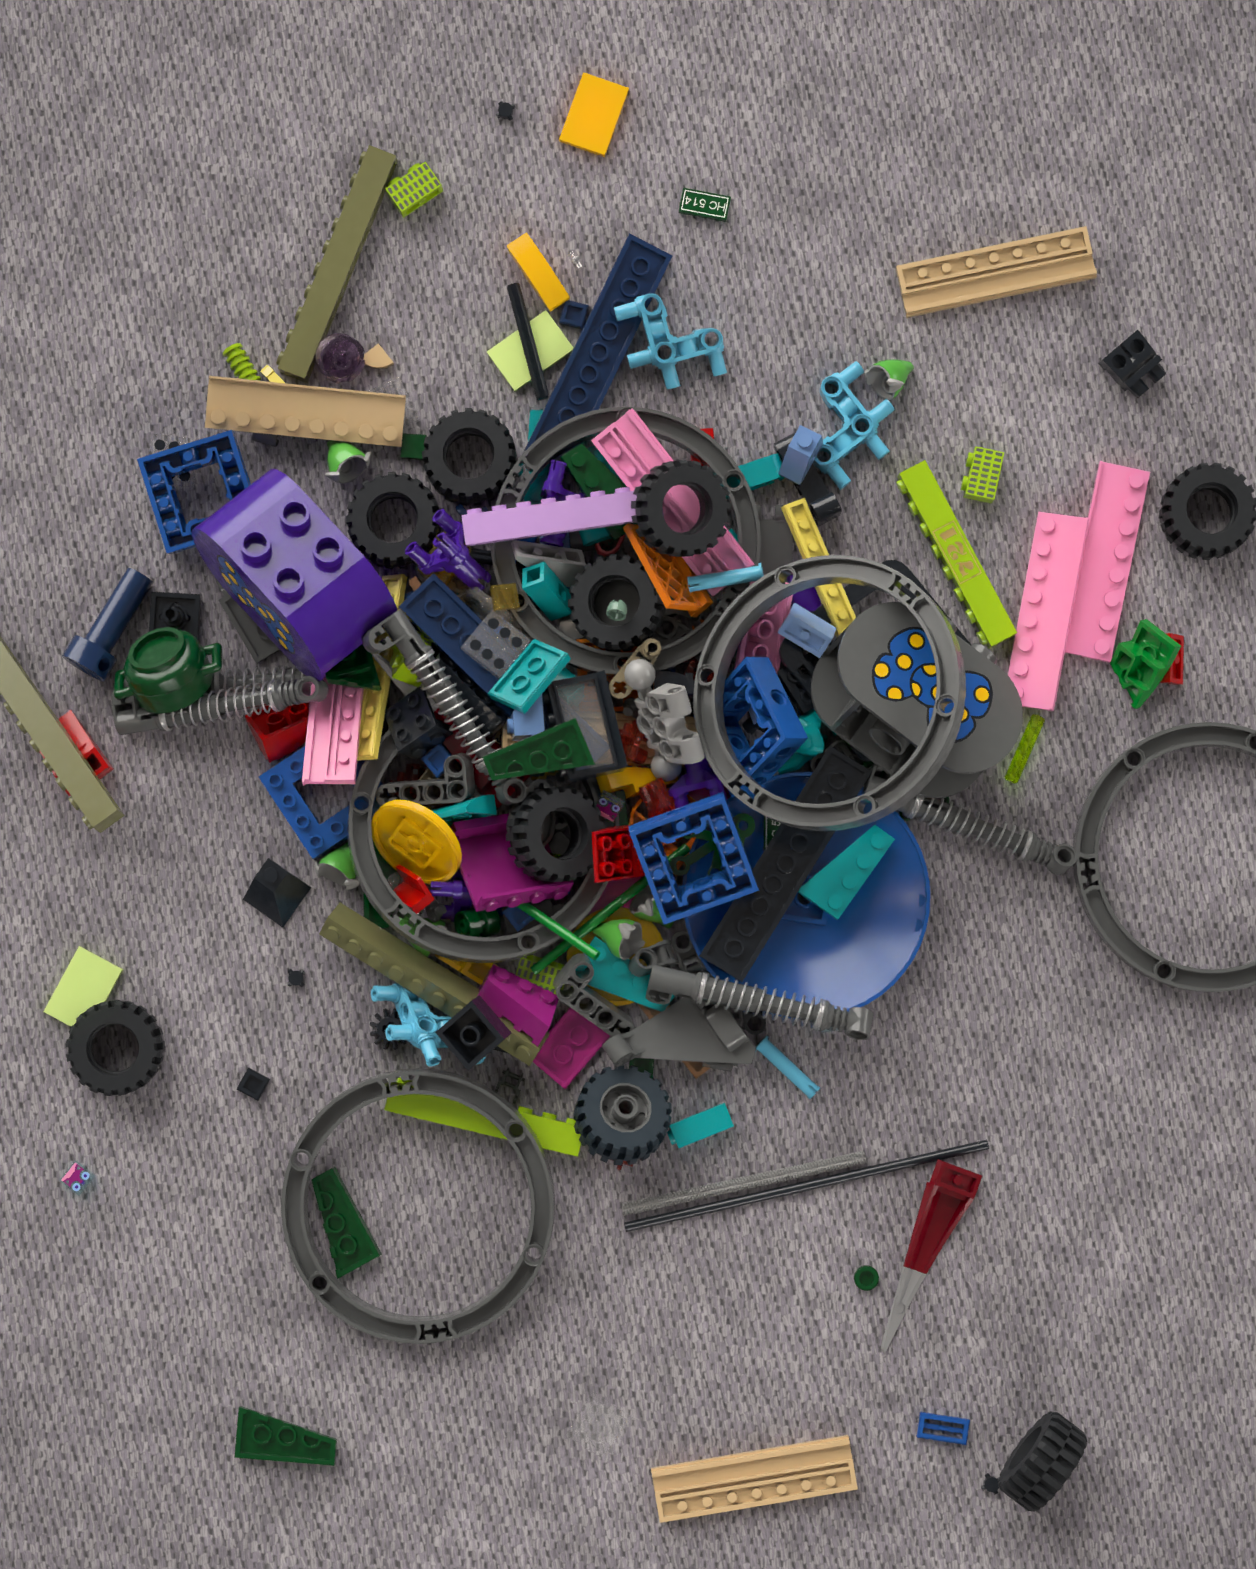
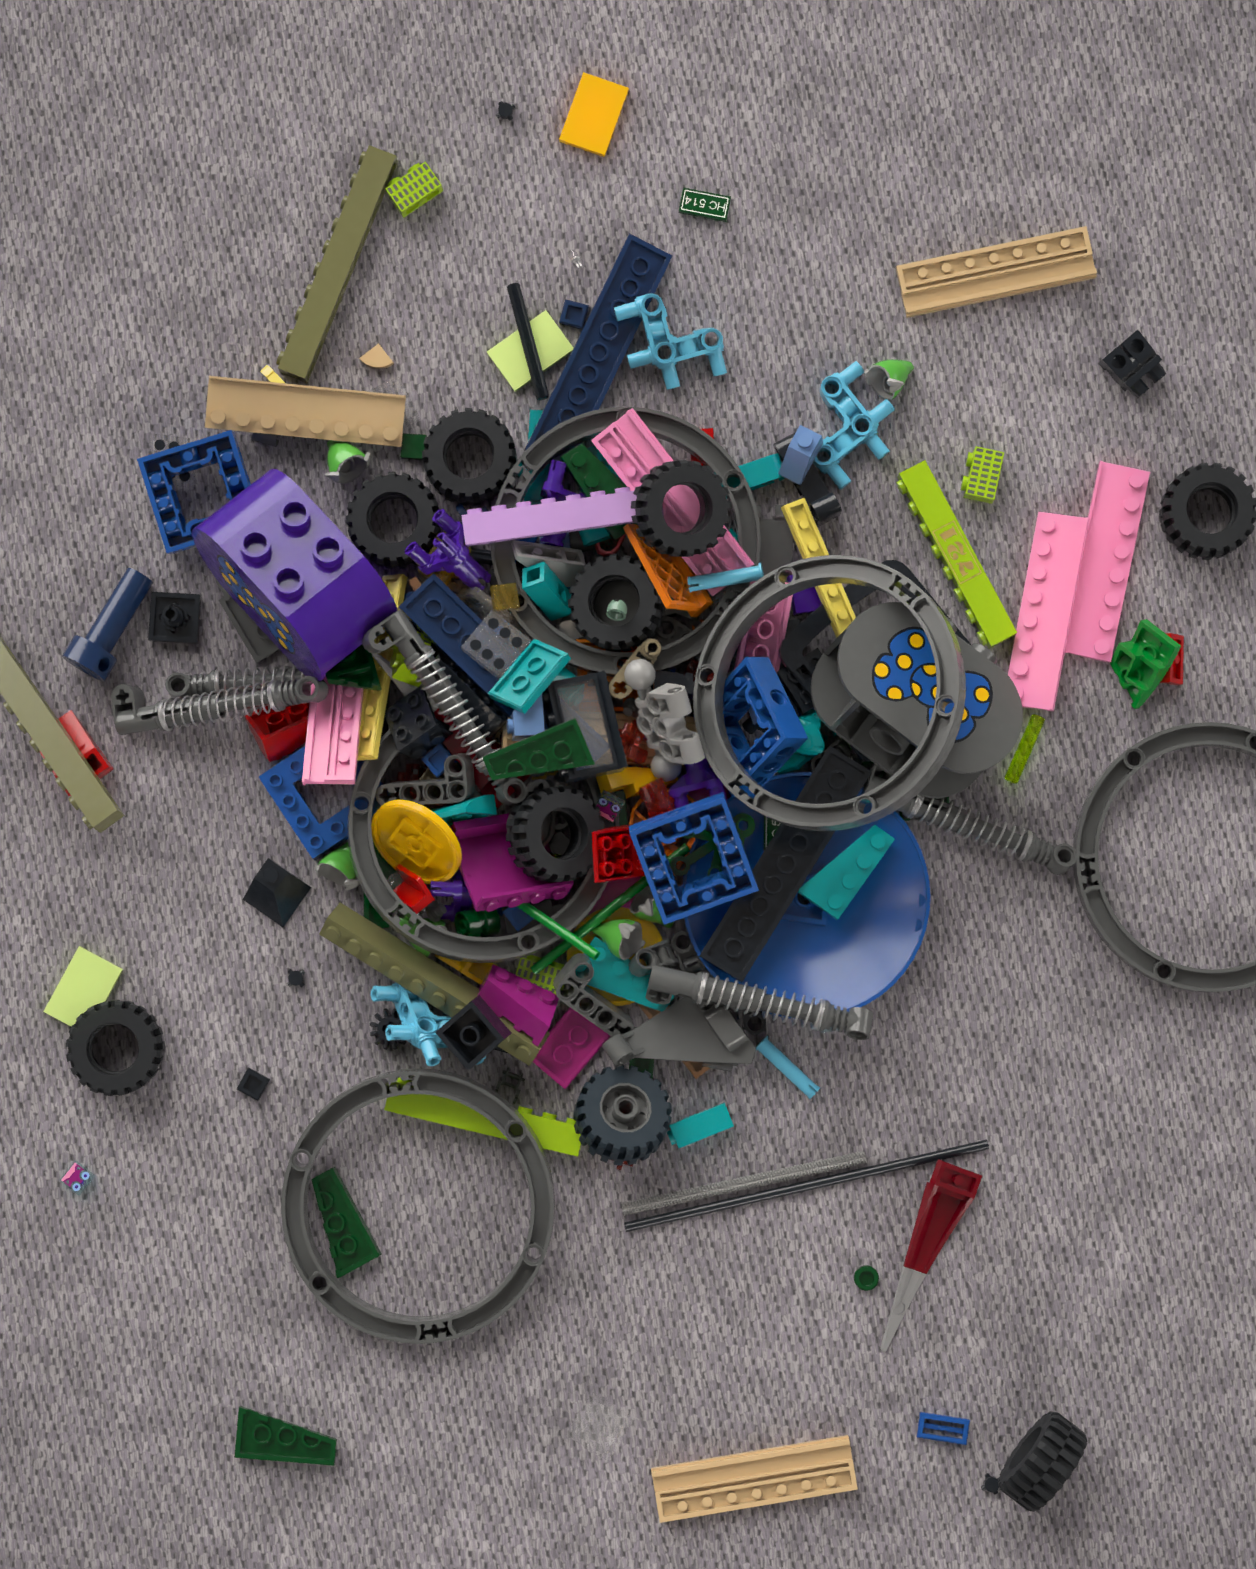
dark green piece [114,627,222,714] -> none
lime piece [222,343,261,381] -> none
clear purple cylinder [315,333,365,383] -> none
yellow slope [507,232,570,312] -> none
light blue panel [777,603,836,658] -> none

